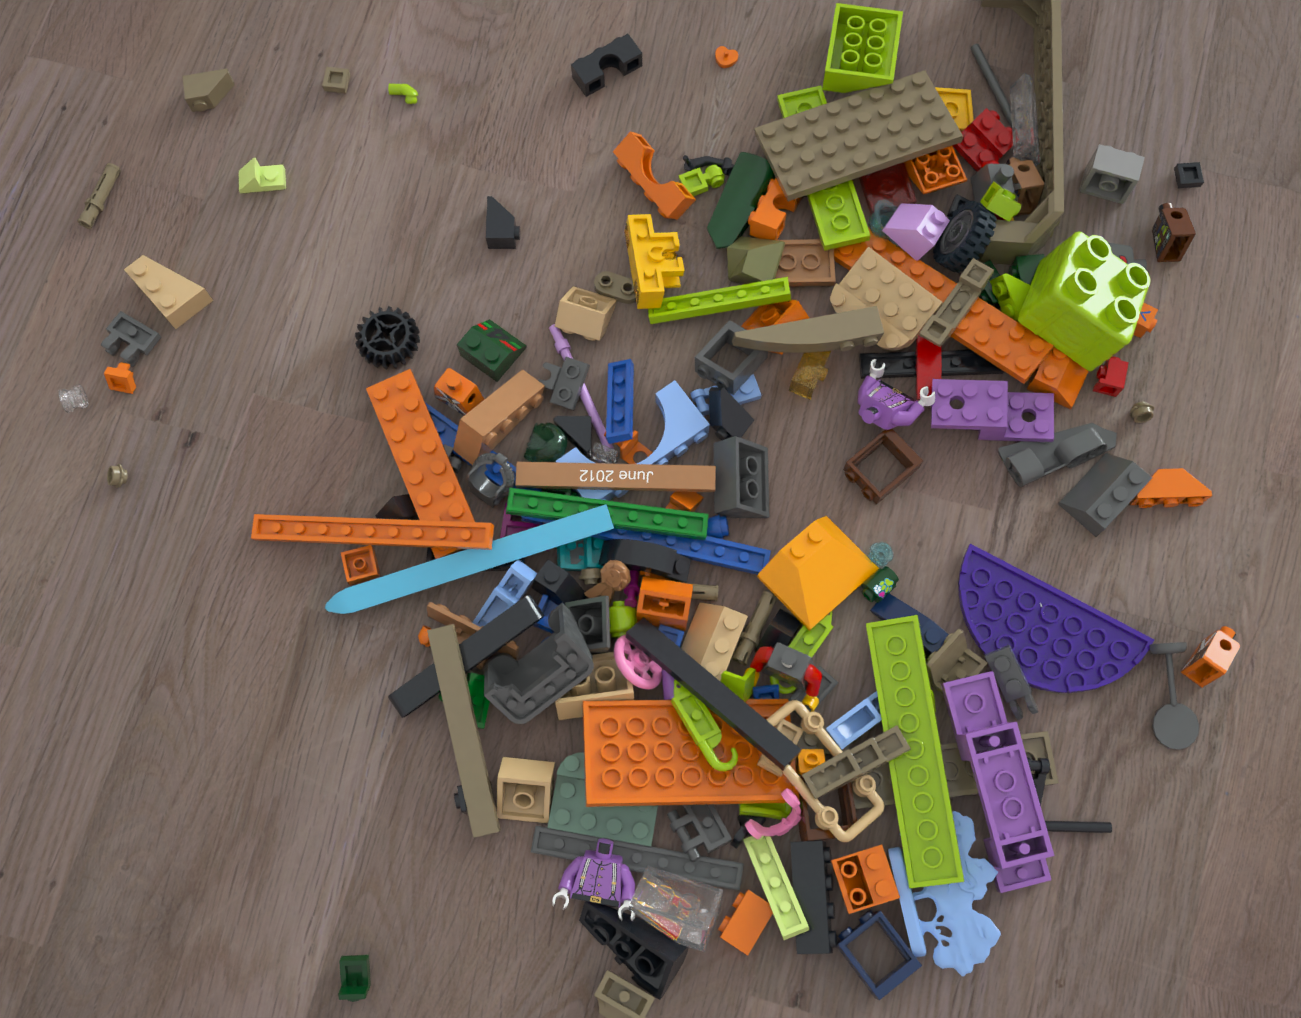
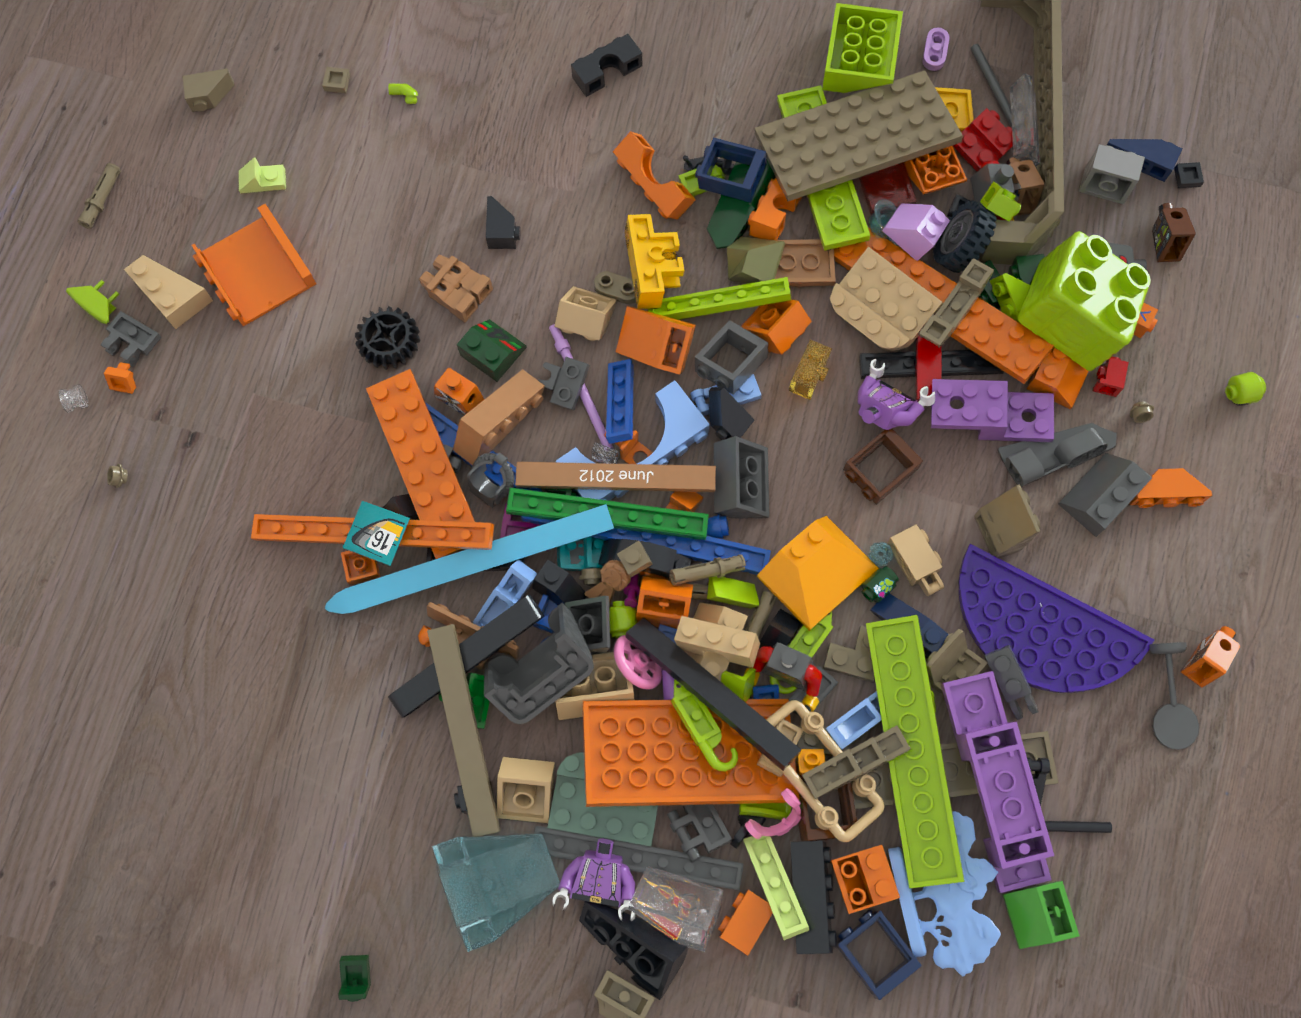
clear green hair [524,422,568,462] -> none
black slope [553,416,592,459] -> none
orange piece [715,46,739,68] -> none
dark tan slope [732,306,884,353] -> none
none -> lime piece [66,280,120,324]
none -> orange panel [191,204,316,326]
none -> slope [343,501,410,566]
none -> medium nougat hips [419,255,493,323]
none -> clear light blue wedge [432,834,560,952]
none -> orange slope [616,306,696,375]
none -> dark tan plate [617,541,653,577]
none -> dark tan pin [669,554,746,586]
none -> tan arch [674,616,760,668]
none -> dark blue window [695,137,767,203]
none -> lime slope [707,576,759,609]
none -> dark tan plate [823,626,875,682]
none -> tan brick [887,524,944,596]
none -> lavender plate [922,28,950,71]
none -> dark tan slope [974,484,1040,558]
none -> bright green slope [1002,881,1080,949]
none -> dark blue slope [1107,139,1183,182]
none -> lime head [1225,372,1266,406]

